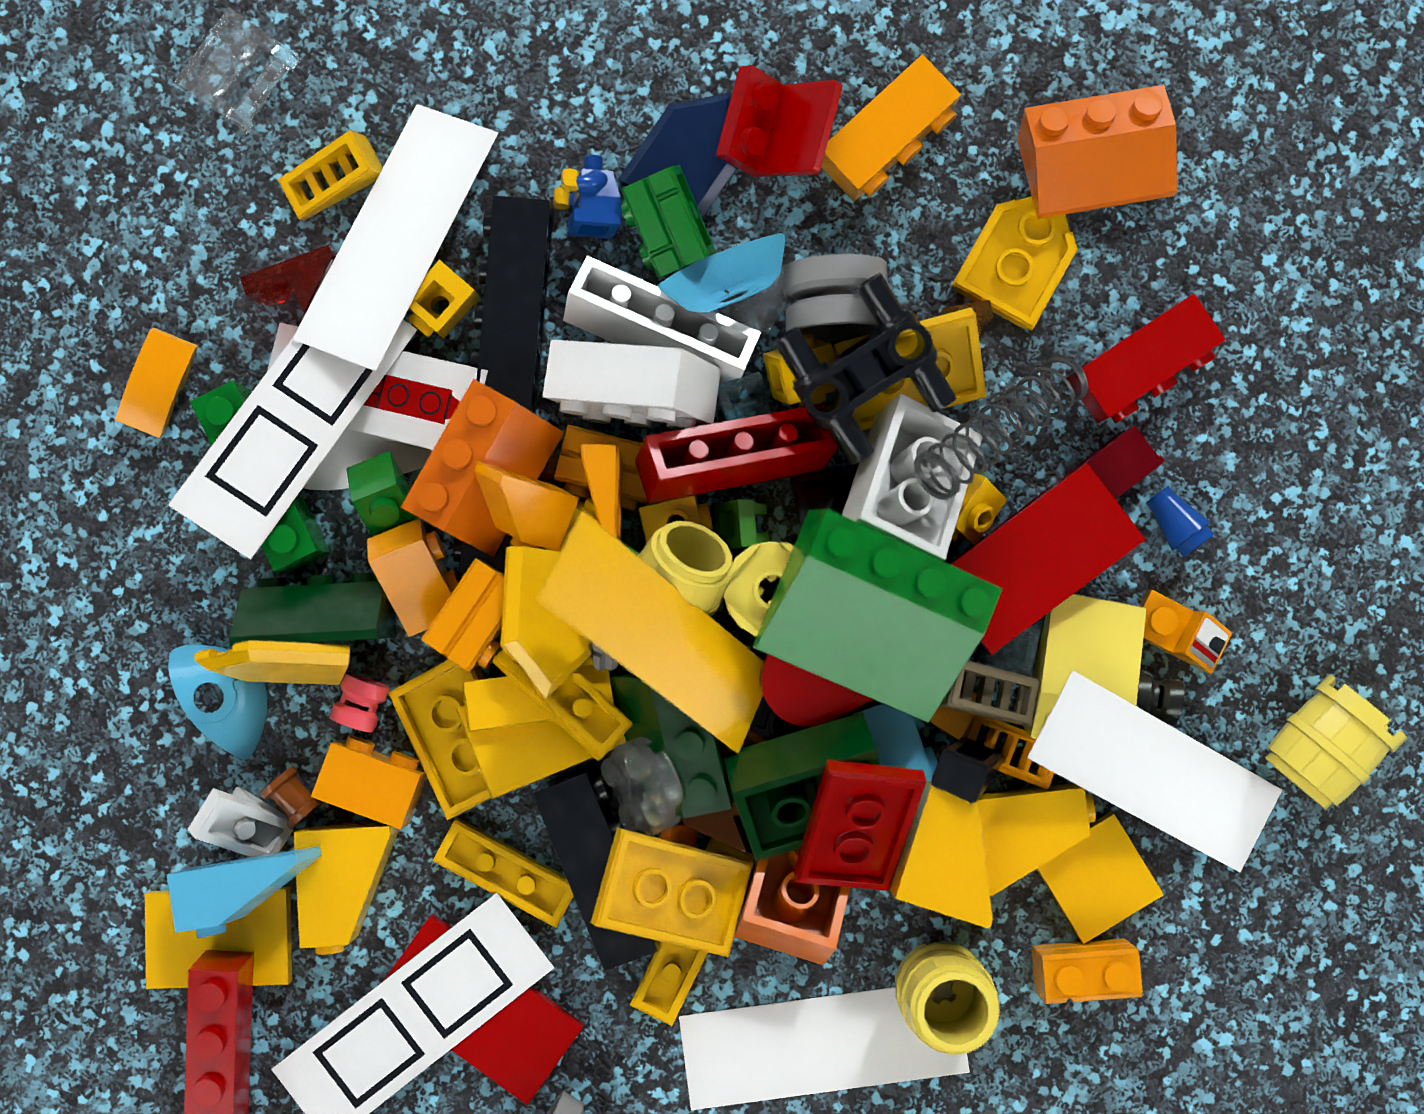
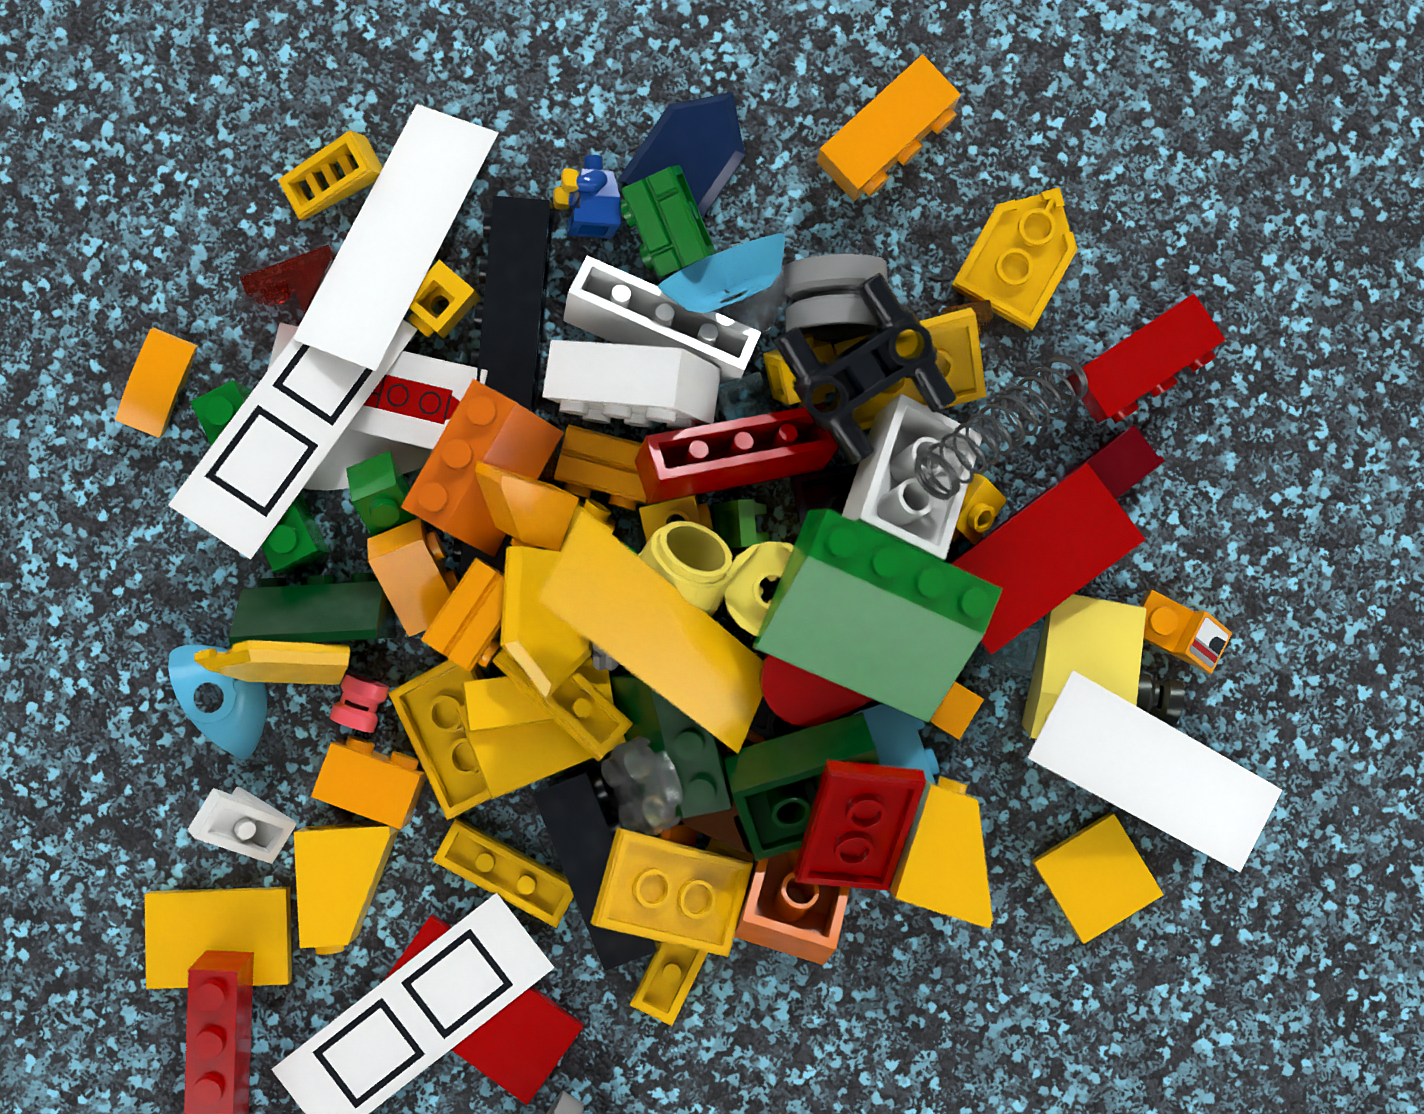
medium azure slope [166,846,321,938] -> none
clear plate [174,7,300,134] -> none
dark orange bush [260,766,324,830] -> none
light orange slope [580,444,623,542] -> none
white sticker [679,980,970,1110] -> none
red bracket [715,65,843,177] -> none
light yellow piece [895,941,999,1055] -> none
black slope [931,736,1005,803] -> none
dark tan slope [939,661,1040,727] -> none
light orange slope [962,715,1054,789] -> none
yellow slope [978,783,1096,896] -> none
orange slope [1017,85,1177,219] -> none
light orange brick [1031,938,1143,1004] -> none
blue cone [1146,486,1214,557] -> none
light yellow piece [1265,674,1407,810] -> none

